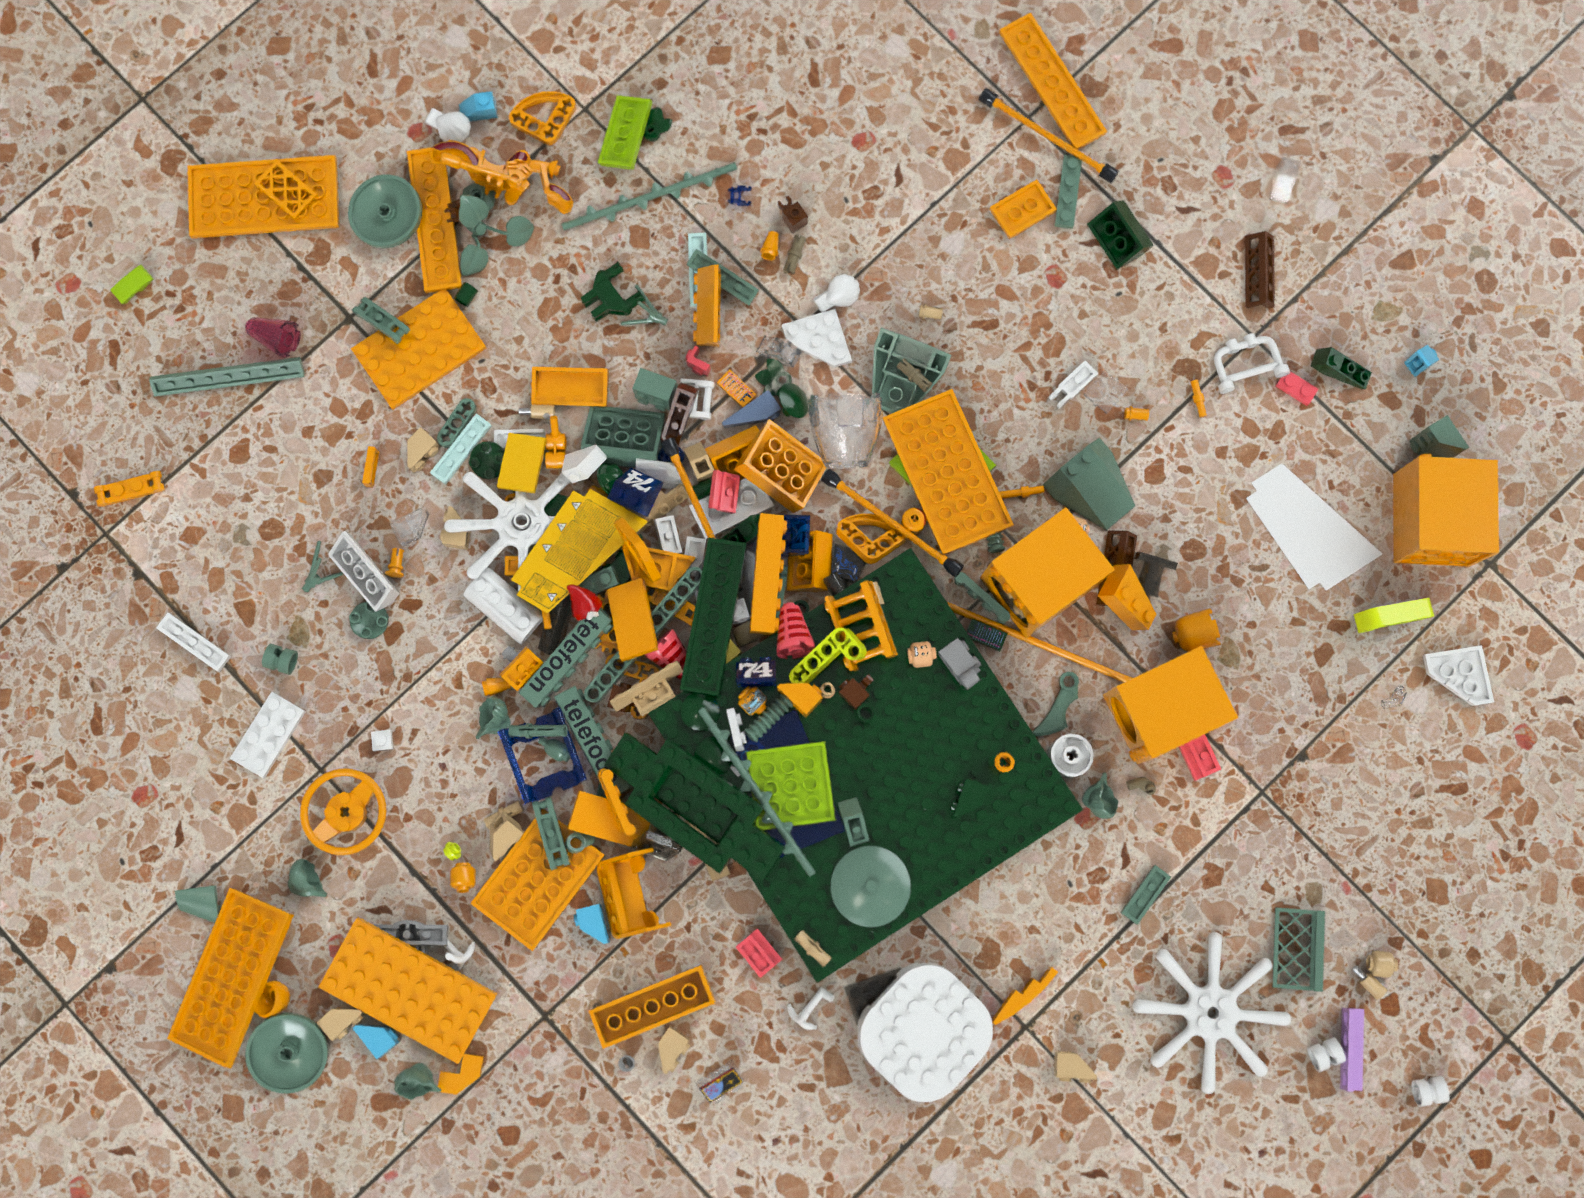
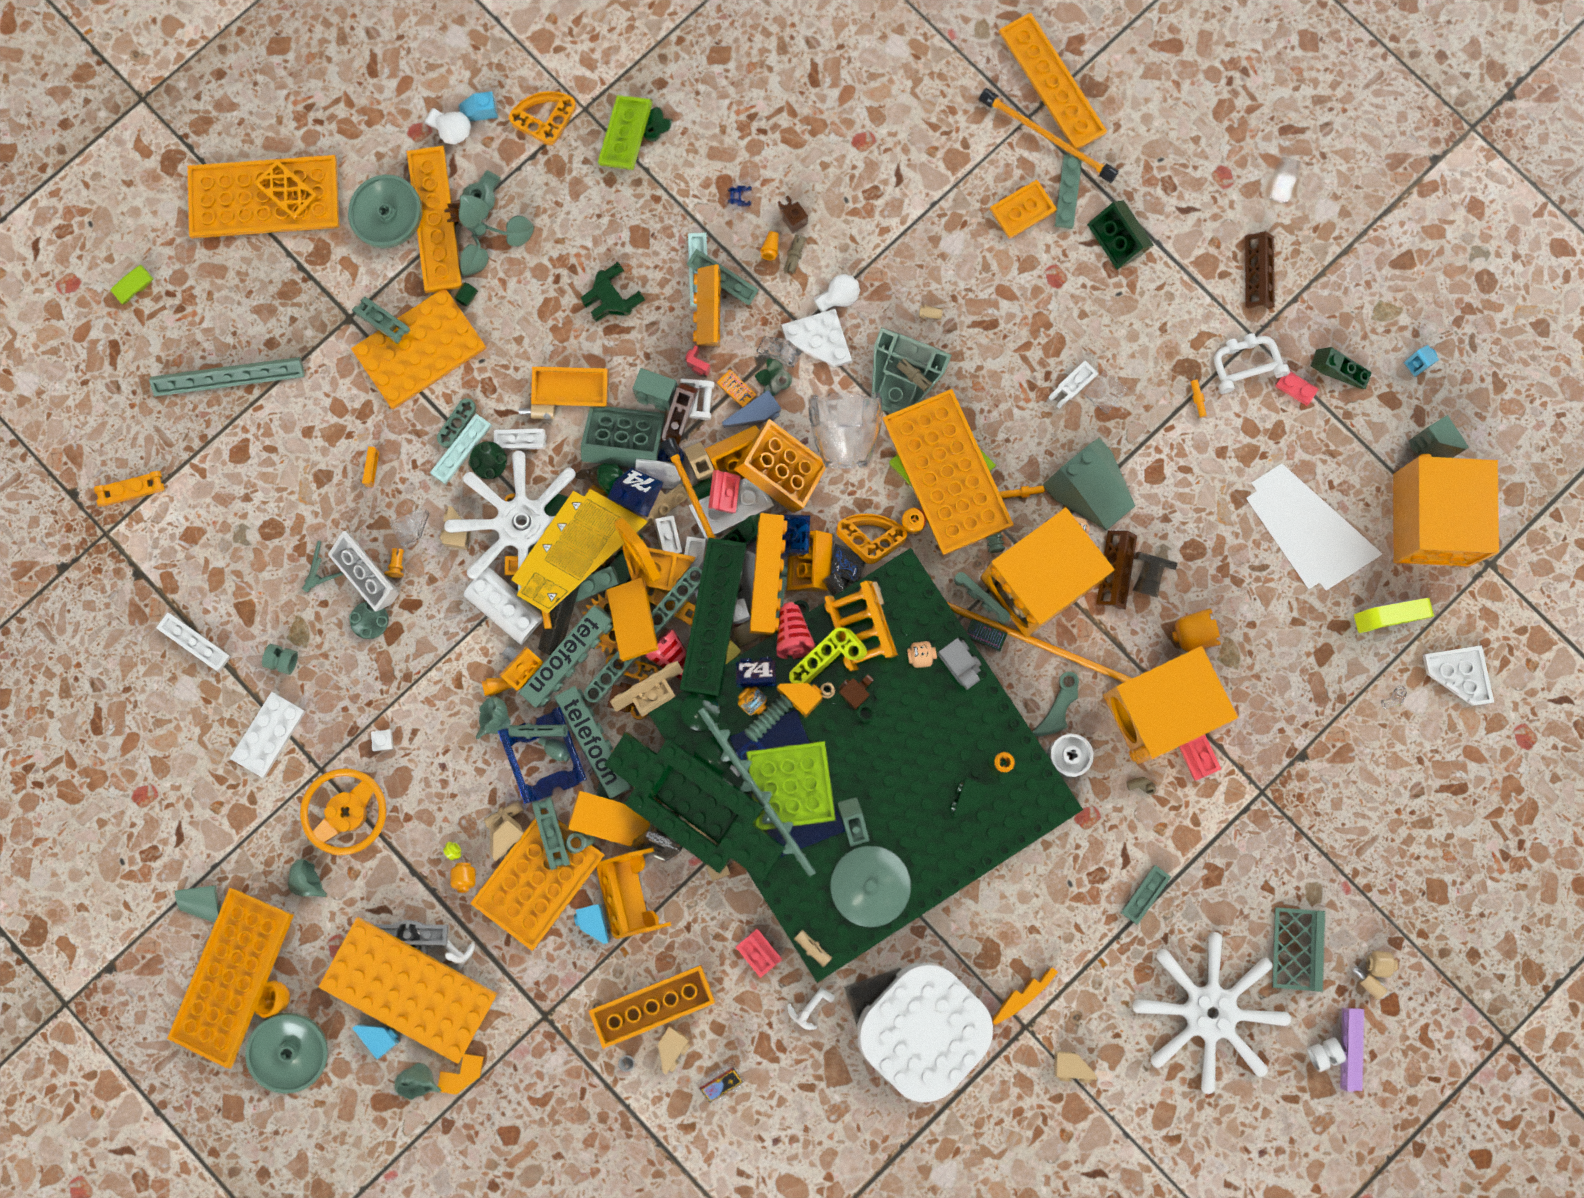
clear pink cone [245,317,301,358] -> none
tan slope [316,1008,365,1041] -> none
tan slope [407,427,441,473] -> none
light orange piece [430,140,573,214] -> none
yellow tile [497,433,547,494] -> none
light orange beam [545,416,567,469] -> none
white slope [561,445,607,483] -> none
sand green plant [562,162,737,231] -> none
red hat [567,584,602,621] -> none
light orange plate [597,768,636,836] -> none
sand green plant [621,285,668,325] -> none
white plate [726,708,747,752] -> none
dark green dish [777,383,809,418] -> none
light orange hose [821,469,964,578] -> none
sand green hair [1082,772,1118,819] -> none
light orange wedge [1098,564,1157,630] -> none
light orange pin [1124,406,1149,421] -> none
white wheel [1411,1076,1450,1107] -> none

